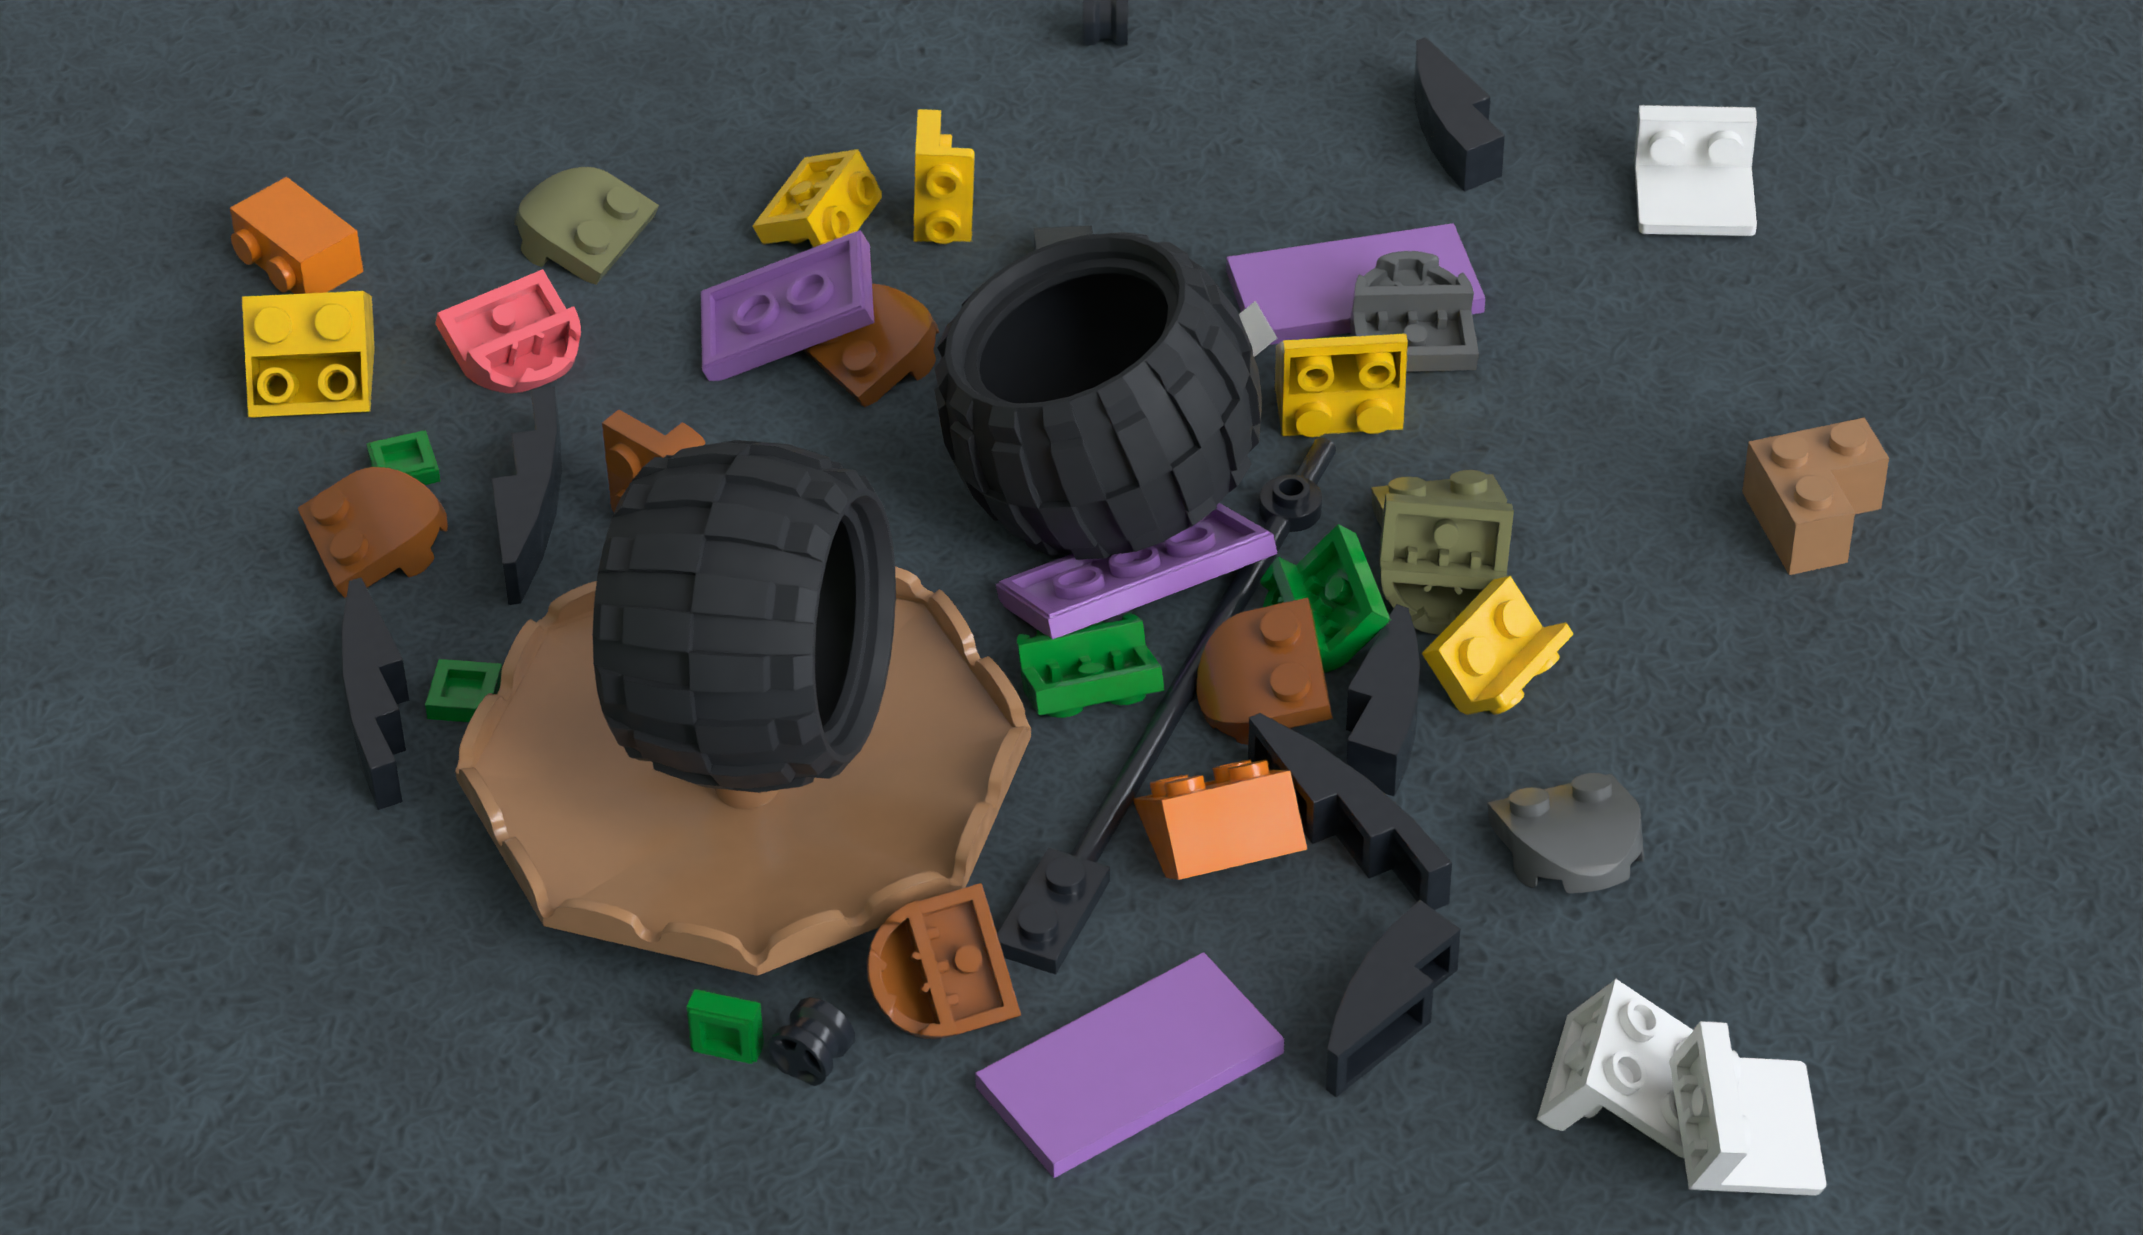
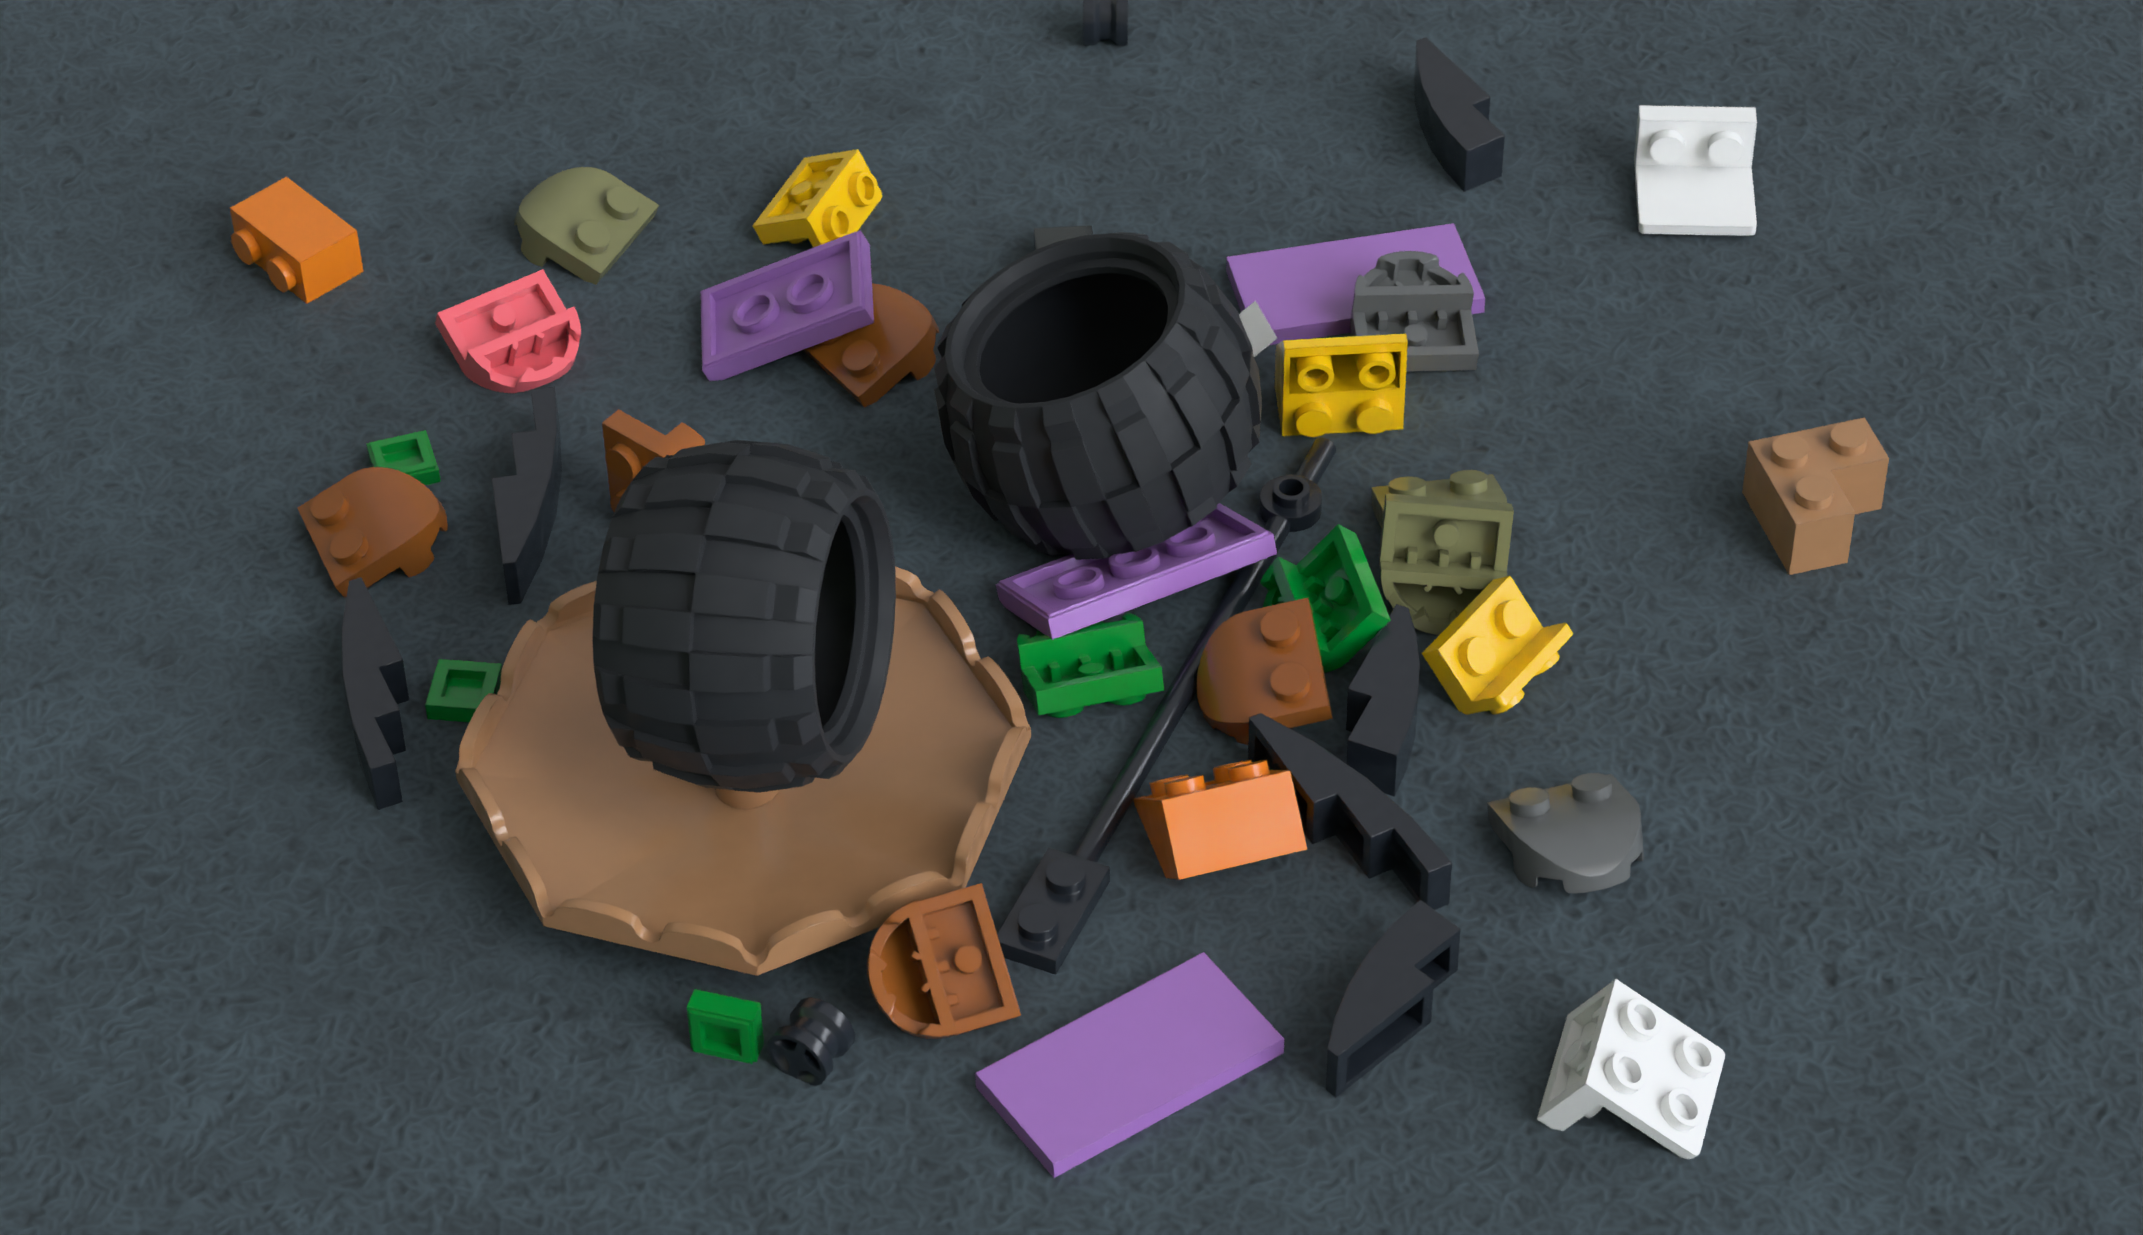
yellow slope [242,291,374,418] -> none
yellow bracket [913,109,975,244] -> none
white bracket [1669,1021,1826,1195] -> none

